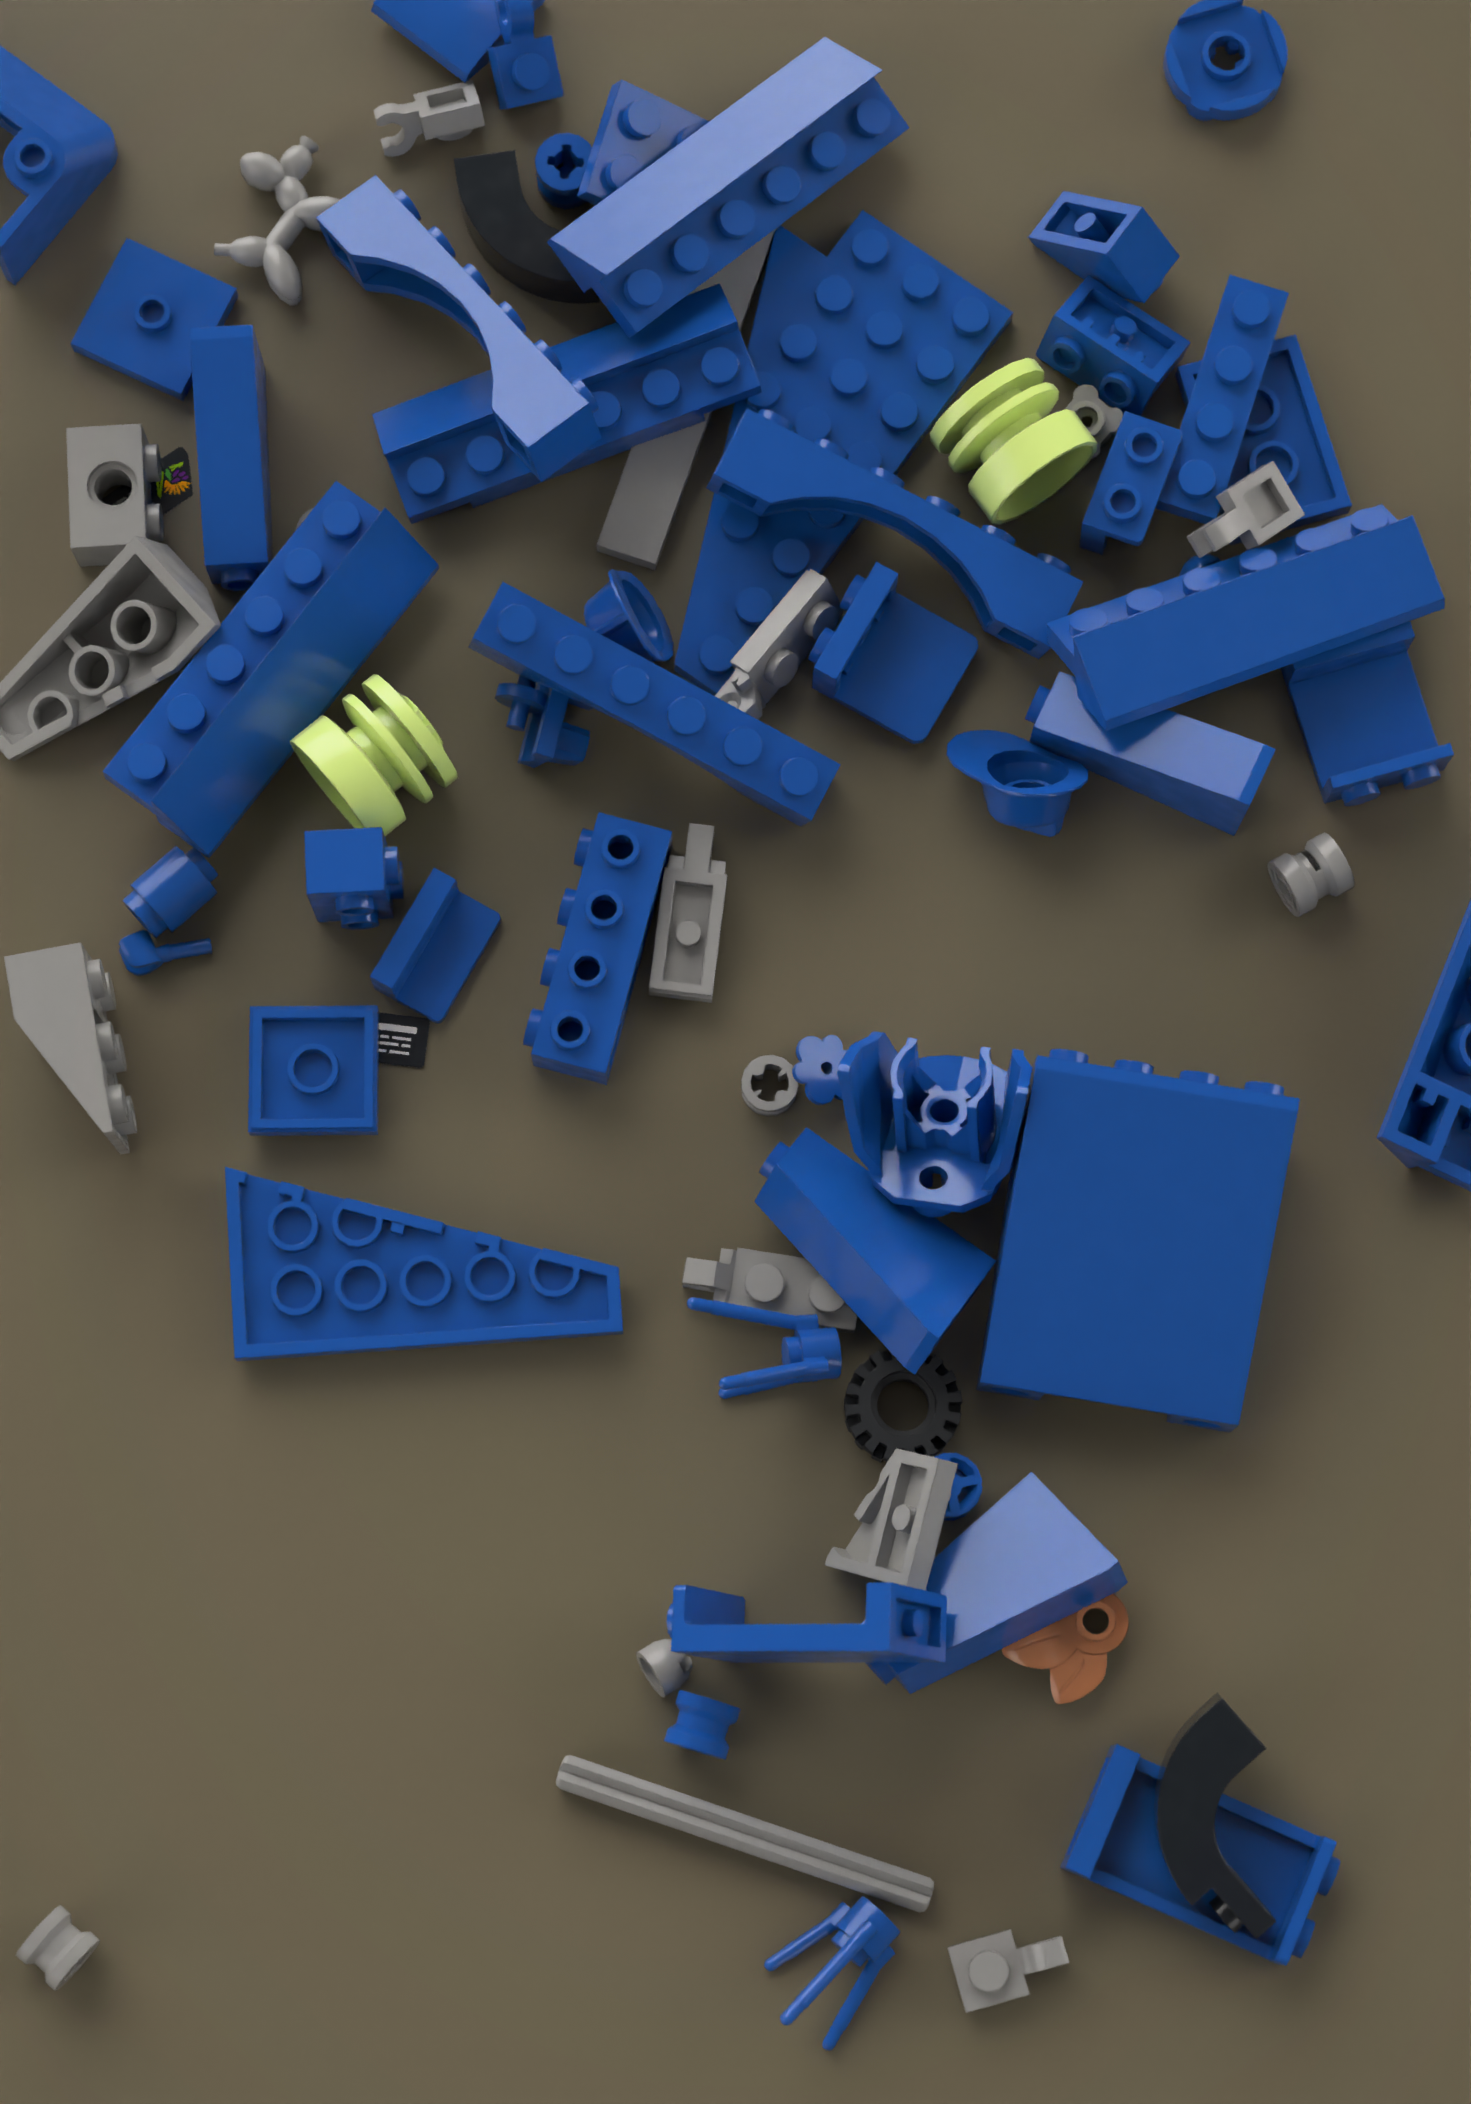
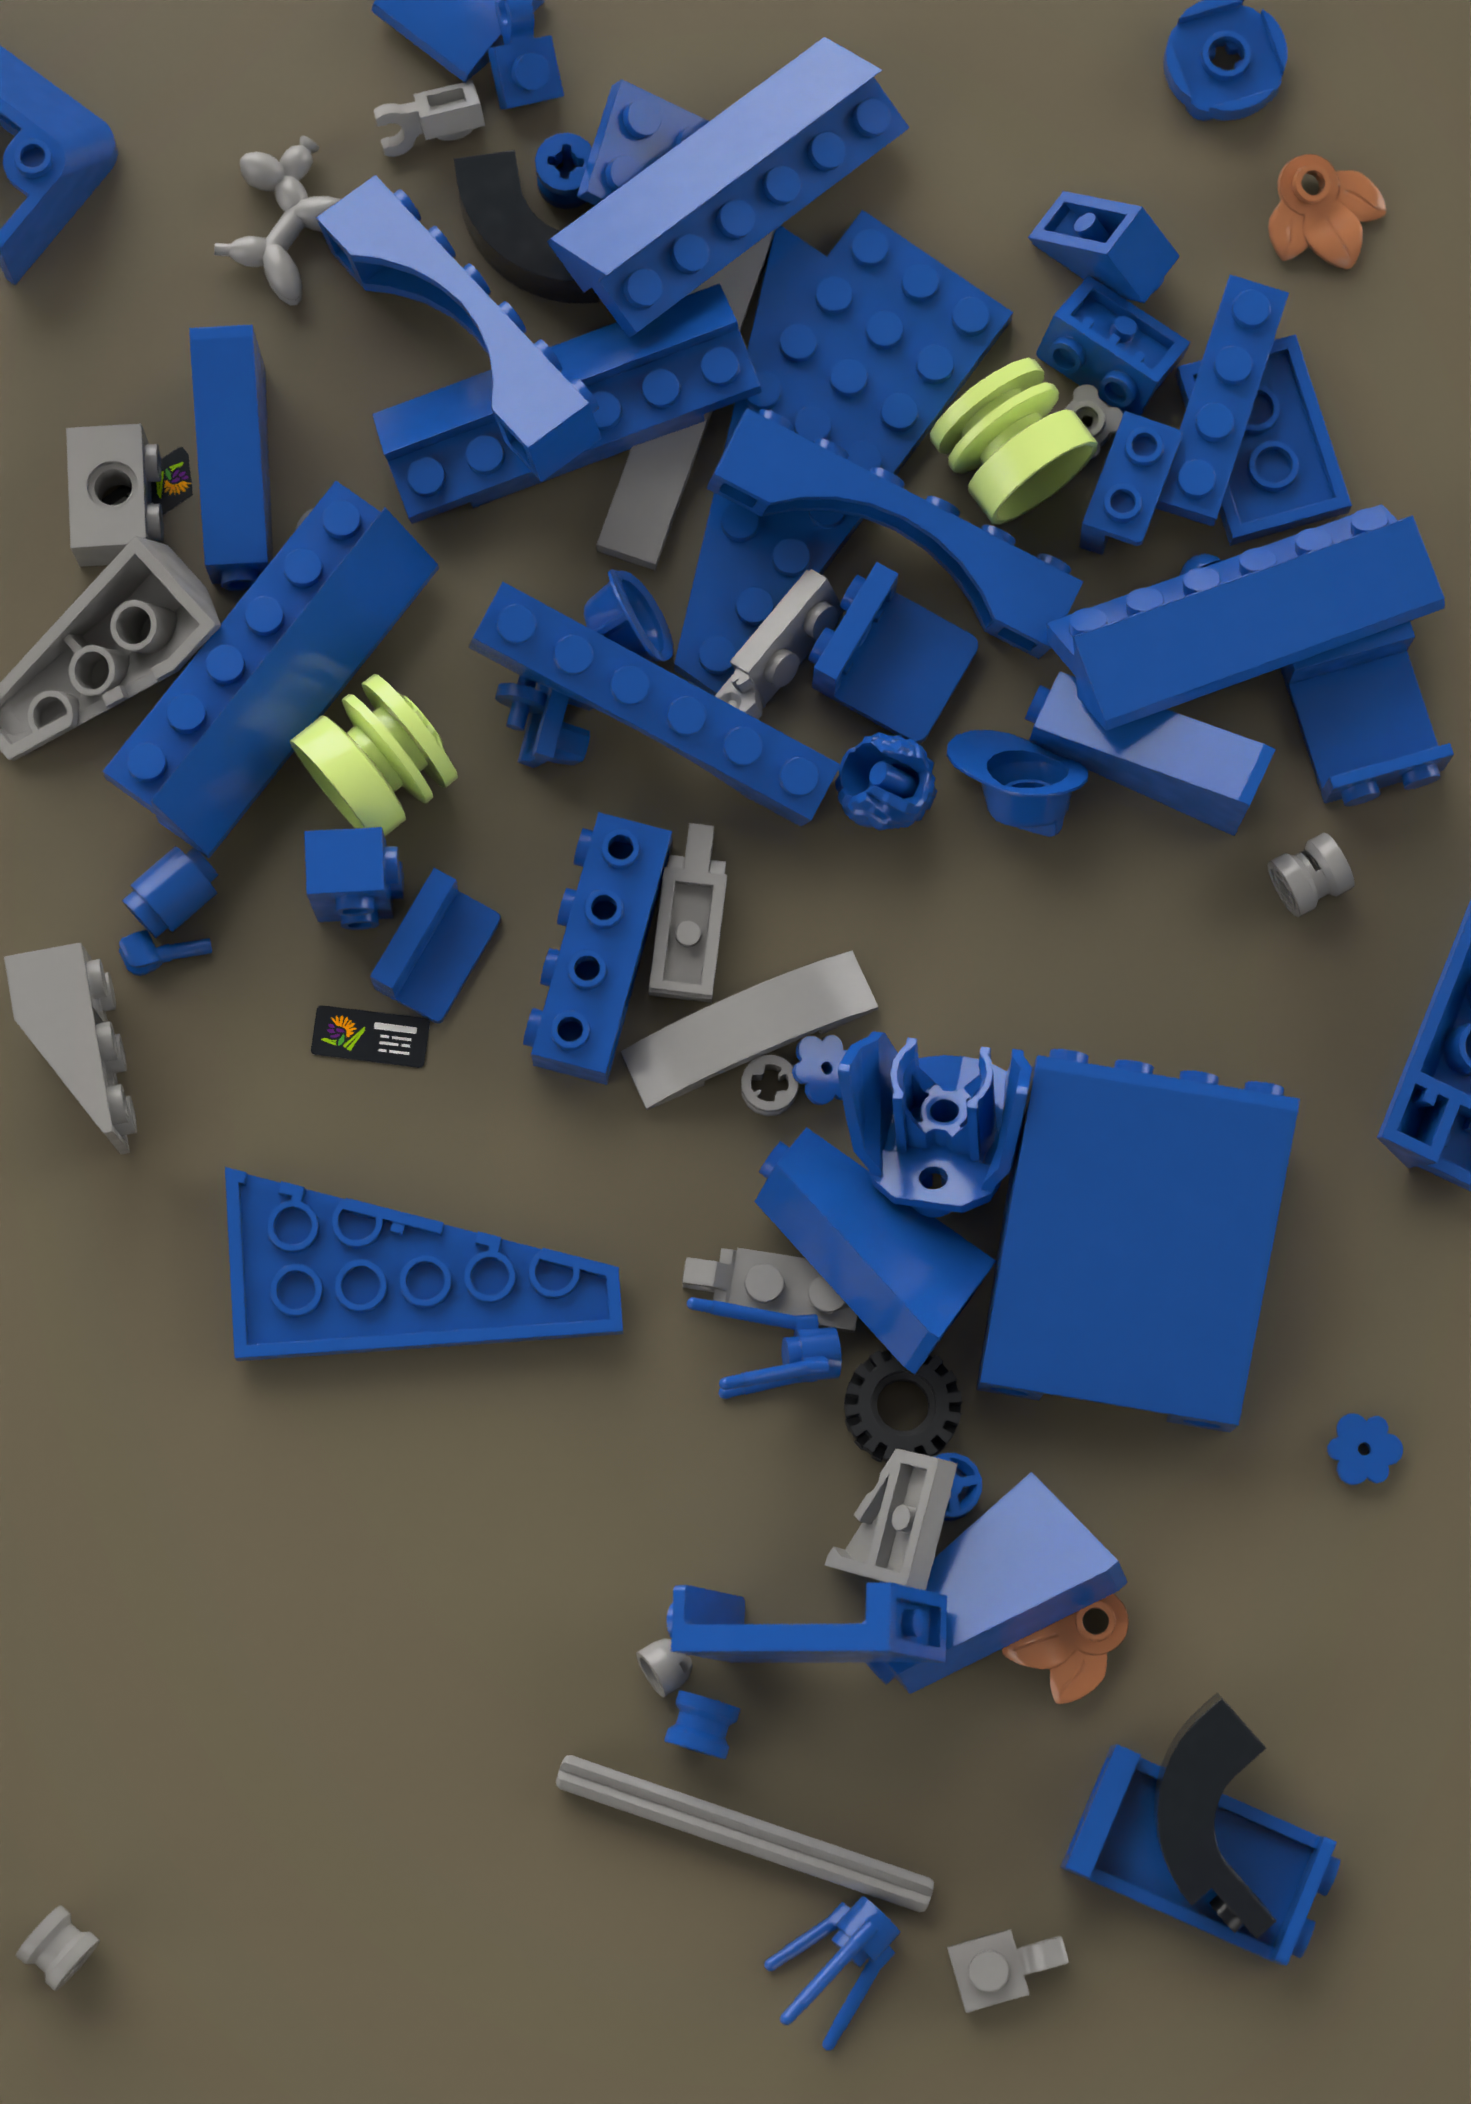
blue plate [70,238,239,401] -> none
blue plate [248,1005,379,1136] -> none
light grey plate [1186,461,1305,558] -> none
none -> light grey slope [621,951,878,1111]
none -> blue piece [835,732,937,831]
none -> nougat plate [1268,154,1386,270]
none -> blue plant [1327,1413,1403,1485]

